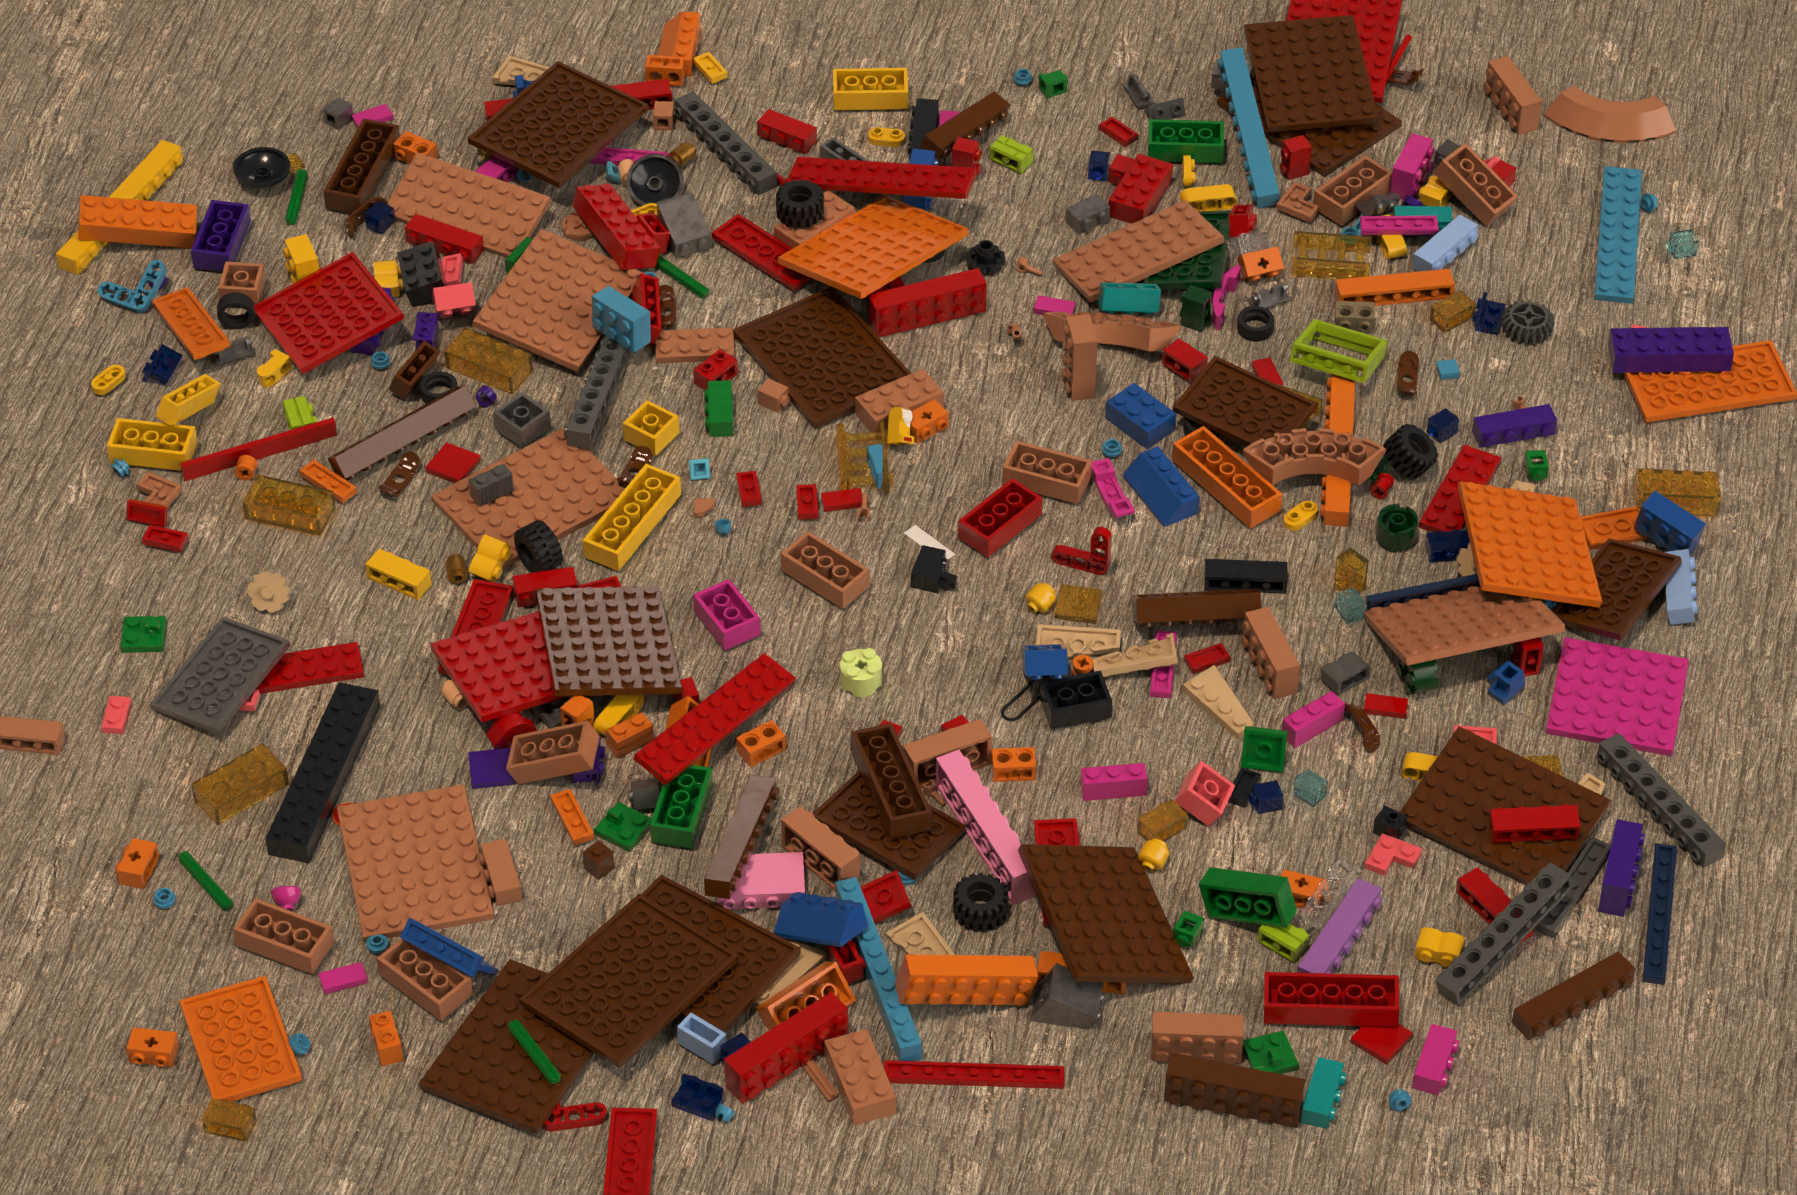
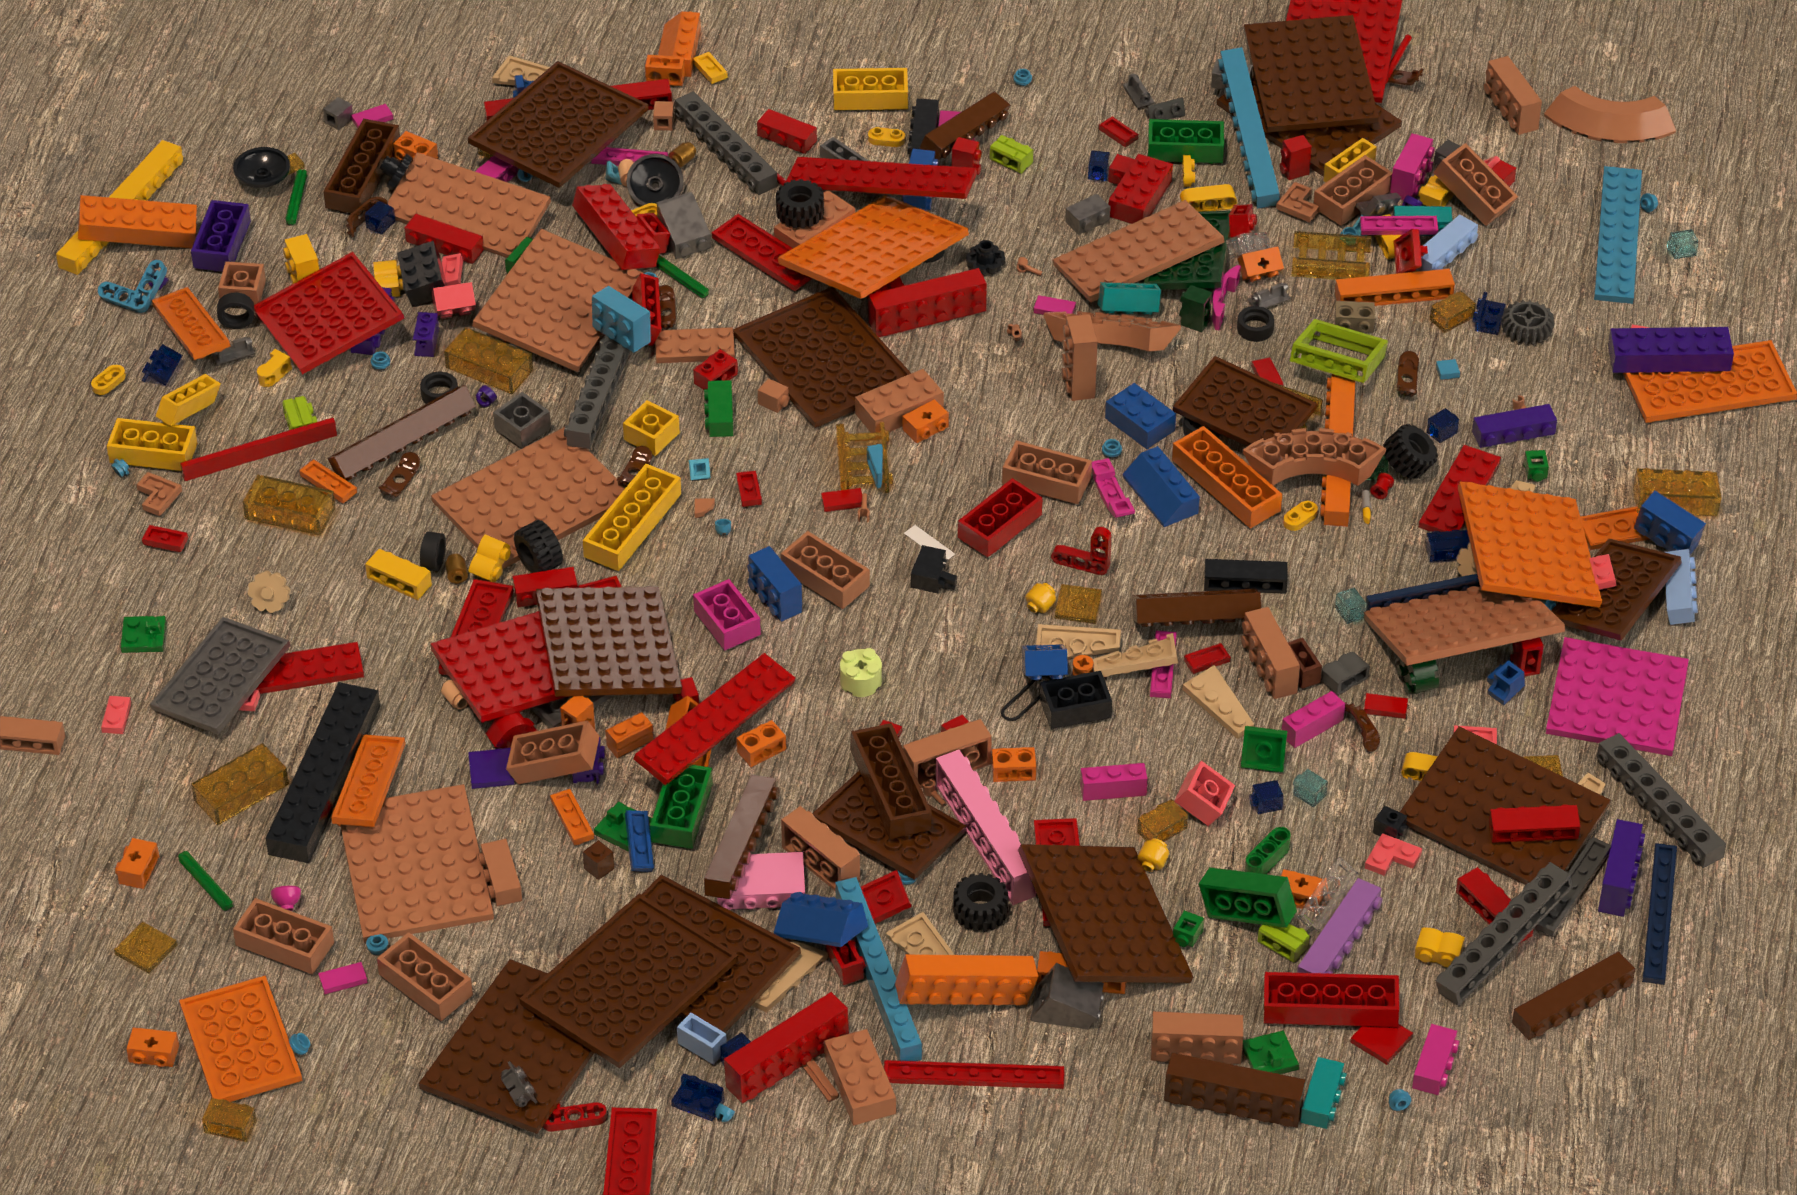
red tile [126,499,168,527] -> none
dark azure plate [153,888,176,908] -> none
orange wheel [234,455,257,480] -> none
orange brick [369,1010,403,1066] -> none
reddish brown brick [388,341,440,400] -> none
blue fence [400,917,498,977] -> none
red tile [425,442,481,483] -> none
dark grey brick [468,464,514,507] -> none
green axle [508,1019,561,1084] -> none
nougat tile [561,211,595,241] -> none
yellow beam [593,695,645,736] -> none
flat silver brick [628,778,660,810] -> none
orange slope [755,962,856,1030] -> none
red plate [796,484,818,520] -> none
yellow leg [887,407,914,445] -> none
green brick [1038,70,1068,99] -> none
red brick [1162,338,1208,383] -> none
black tile [1228,767,1261,808] -> none
clear yellow brick [1334,547,1369,599] -> none
dark green brick [1376,504,1418,553] -> none
none -> clear yellow tile [114,921,177,974]
none -> orange plate [331,734,406,827]
none -> black plant [379,154,413,190]
none -> black tyre [420,531,446,571]
none -> flat silver hinge [501,1061,537,1107]
none -> blue tile [625,810,654,872]
none -> blue brick [747,546,802,622]
none -> green beam [1245,827,1291,874]
none -> copper brick [1288,637,1322,689]
none -> yellow brick [1323,138,1377,183]
none -> piece [1361,490,1372,524]
none -> red hinge [1393,229,1428,274]
none -> coral plate [1589,554,1617,590]

